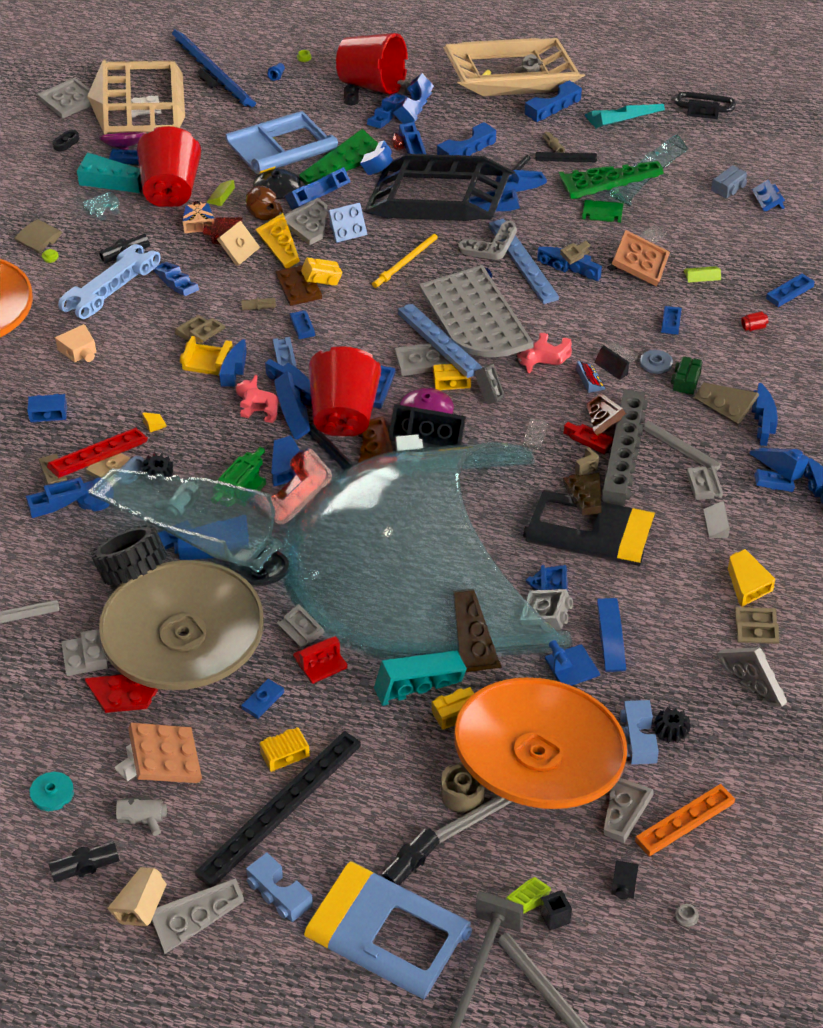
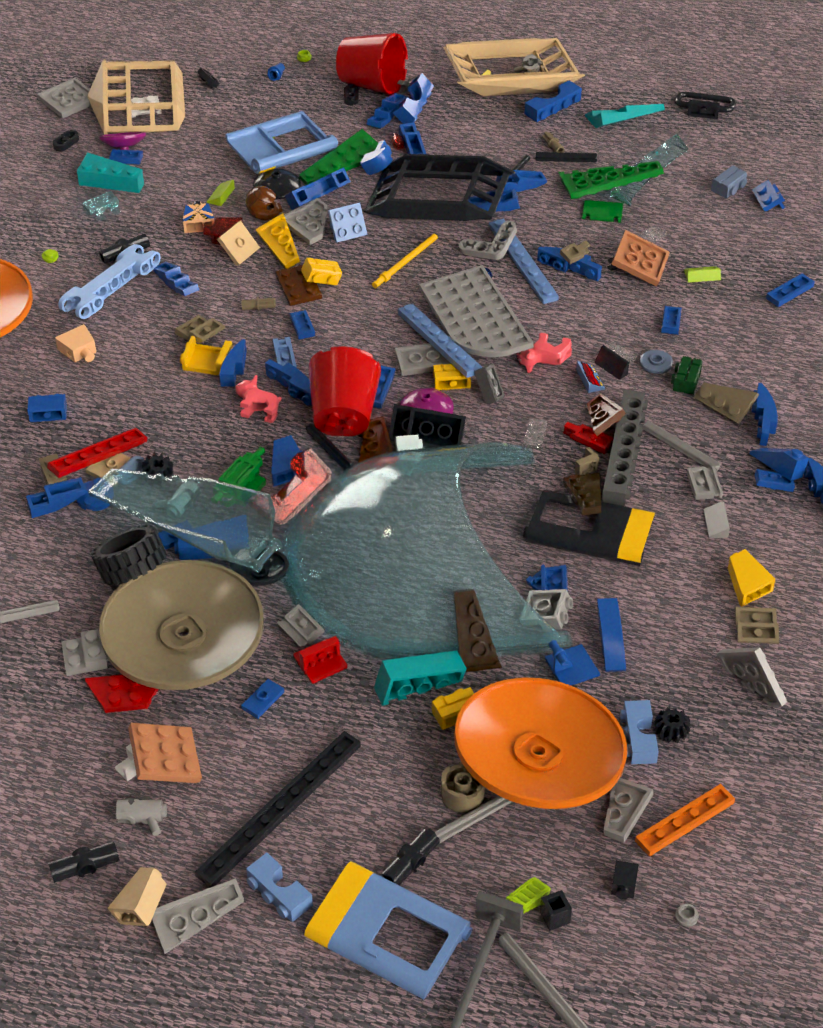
dark tan slope [14,219,62,253] -> none
teal plate [30,772,74,811] -> none
red cone [137,126,201,207] -> none
yellow slope [142,413,167,432] -> none
blue plate [172,29,256,107] -> none
yellow brick [259,727,310,772] -> none
blue slope [274,371,310,440] -> none
blue arch [437,122,496,156] -> none
red brick [741,311,769,331] -> none

